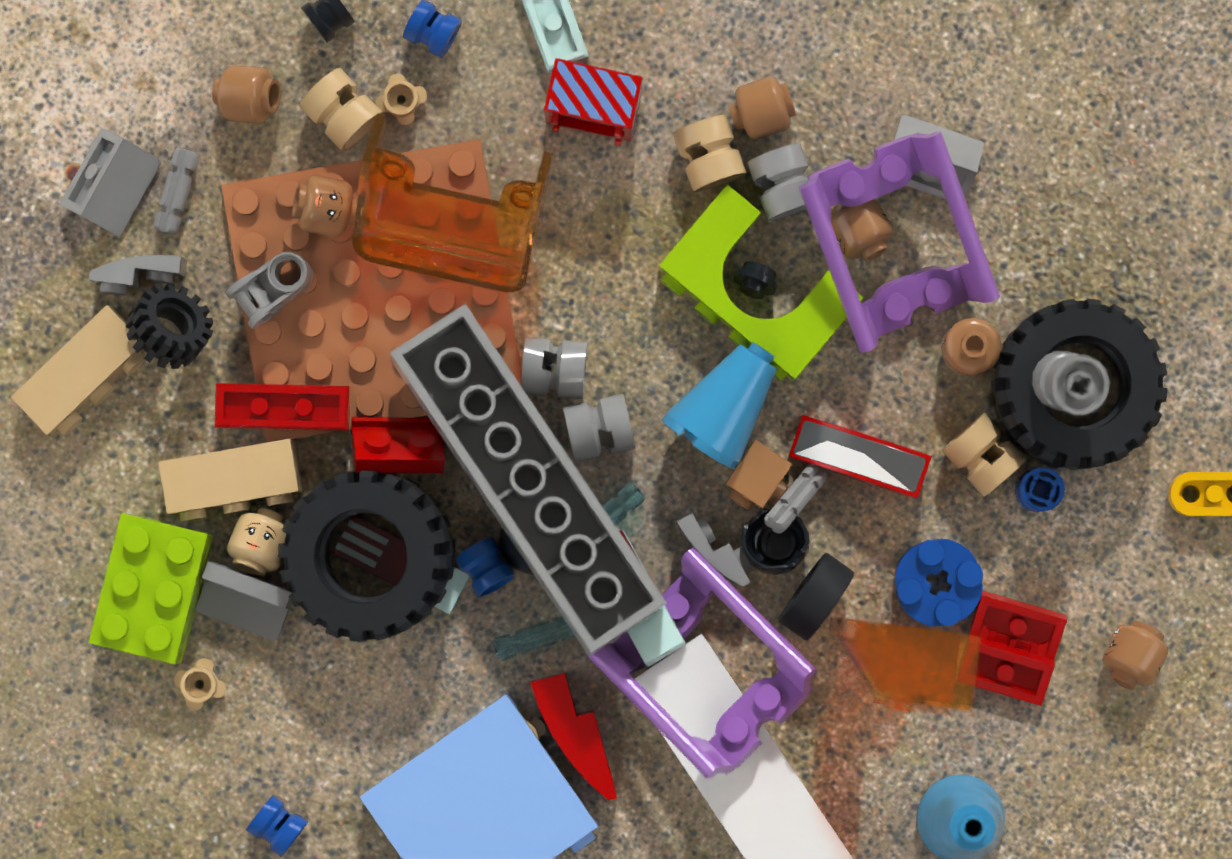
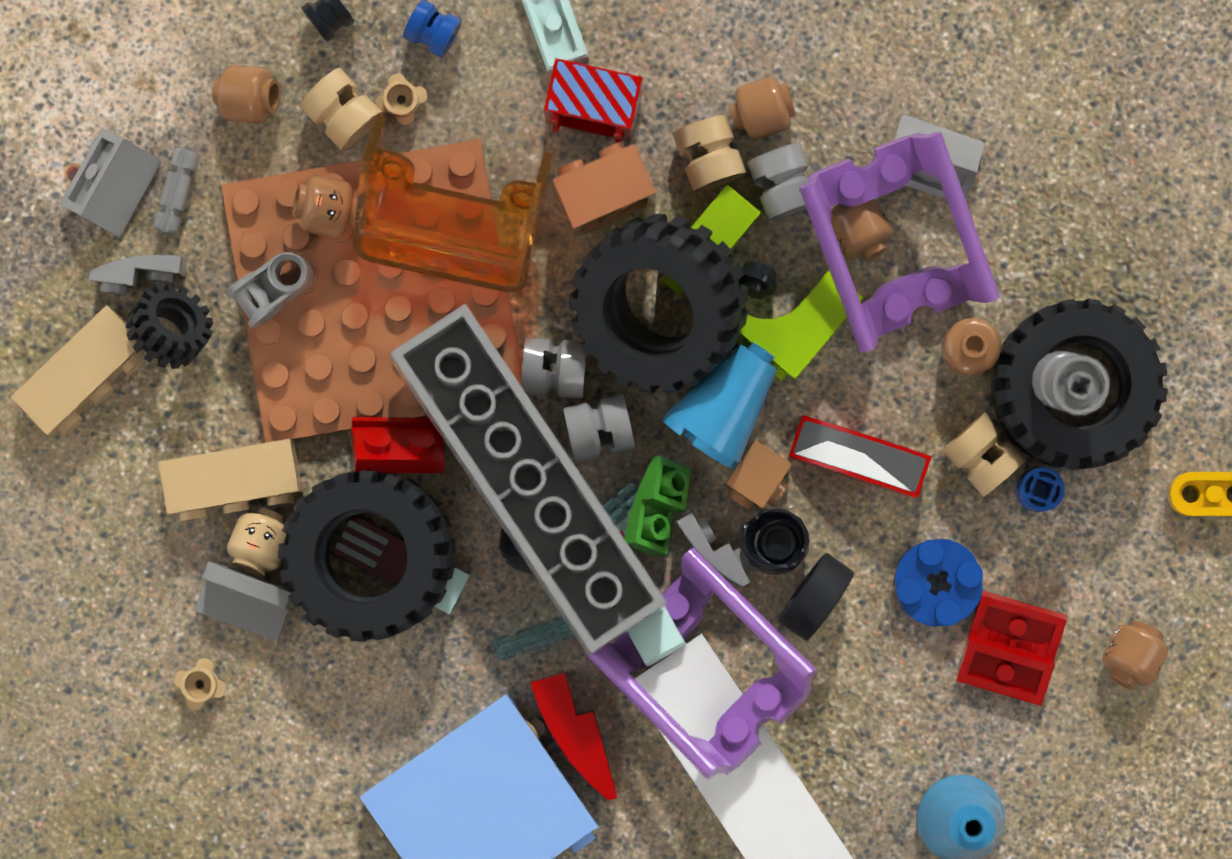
lime brick [88,513,215,664] -> none
red tile [214,383,350,431] -> none
blue wheel [246,795,308,857] -> none
blue wheel [455,537,516,598] -> none
light grey axle [764,464,827,534] -> none
clear orange windscreen [828,617,980,713] -> none
none -> nougat brick [552,142,656,238]
none -> black tyre [569,214,749,394]
none -> bright green slope [624,456,691,557]

